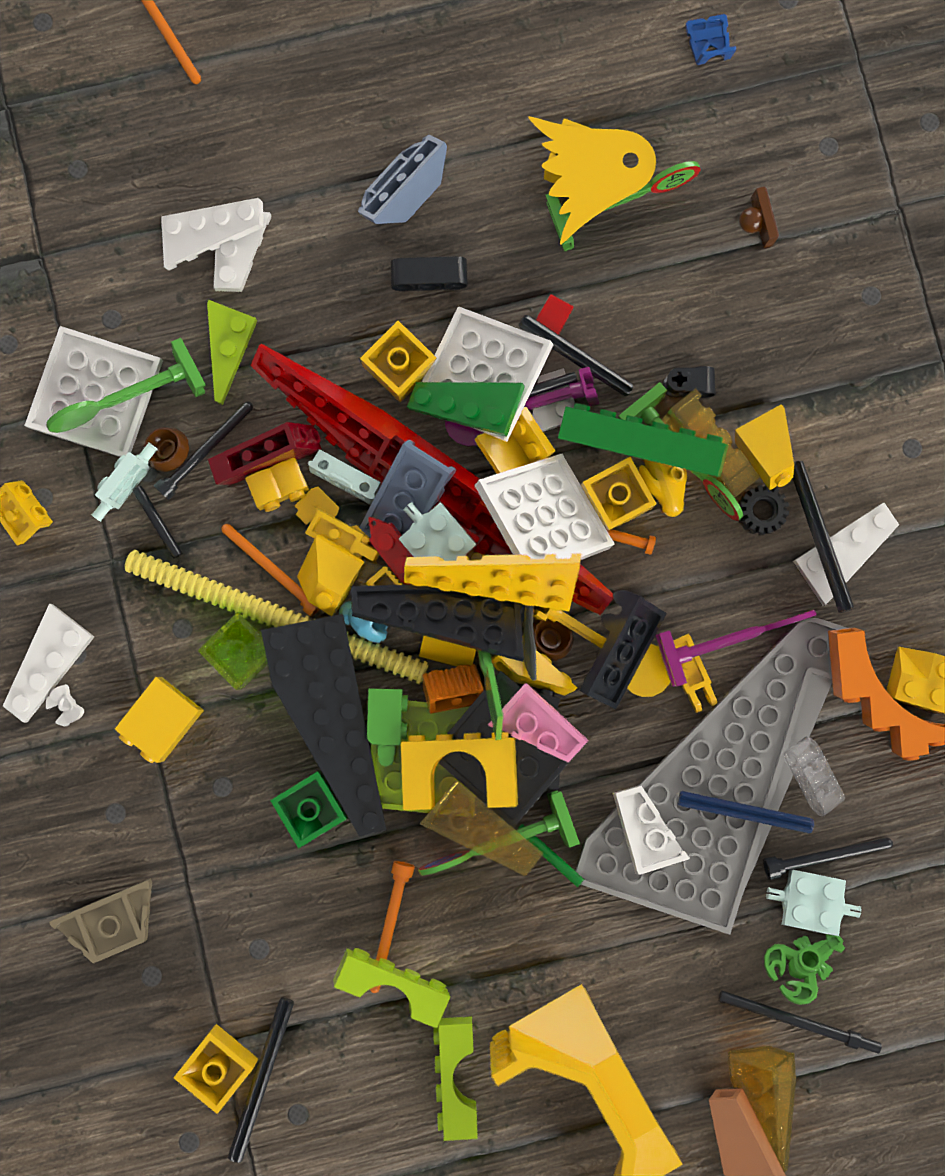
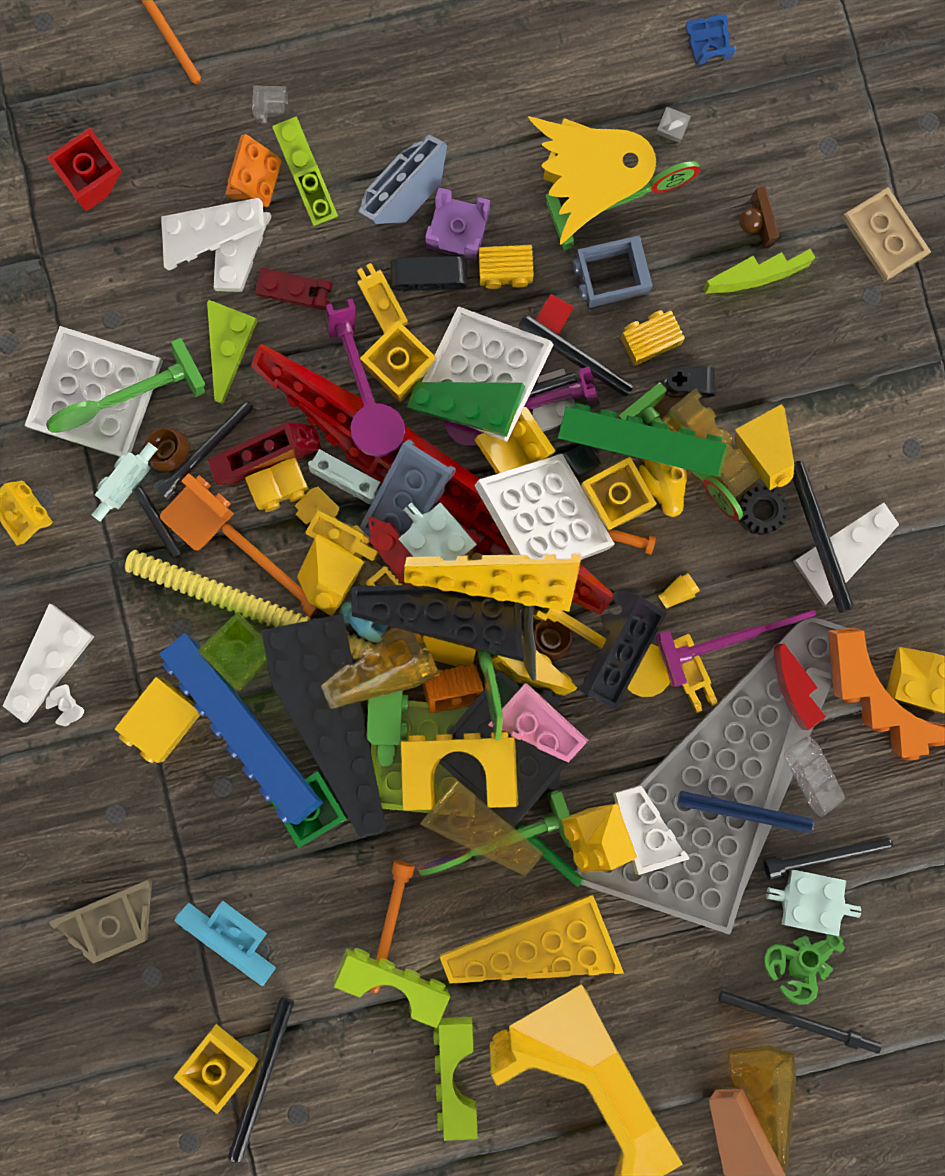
none -> red slope [46,128,122,211]
none -> blue brick [159,633,323,825]
none -> orange bracket [160,473,234,551]
none -> medium azure bracket [174,901,276,986]
none -> orange bracket [225,134,282,207]
none -> clear panel [252,85,289,123]
none -> dark red plate [255,268,333,310]
none -> lime slope [272,116,338,226]
none -> clear yellow wedge [321,628,440,708]
none -> magenta piece [326,299,405,457]
none -> yellow hinge [357,263,408,334]
none -> medium lavender panel [425,187,490,261]
none -> yellow wing [440,894,624,983]
none -> yellow brick [479,245,533,289]
none -> yellow slope [562,803,637,873]
none -> black plate [564,444,601,479]
none -> sand blue window [572,235,652,308]
none -> yellow brick [620,310,685,366]
none -> light grey tile [656,107,691,143]
none -> yellow cone [658,573,700,609]
none -> lime slope [703,249,816,294]
none -> red slope [774,643,826,730]
none -> tan tile [842,187,931,282]

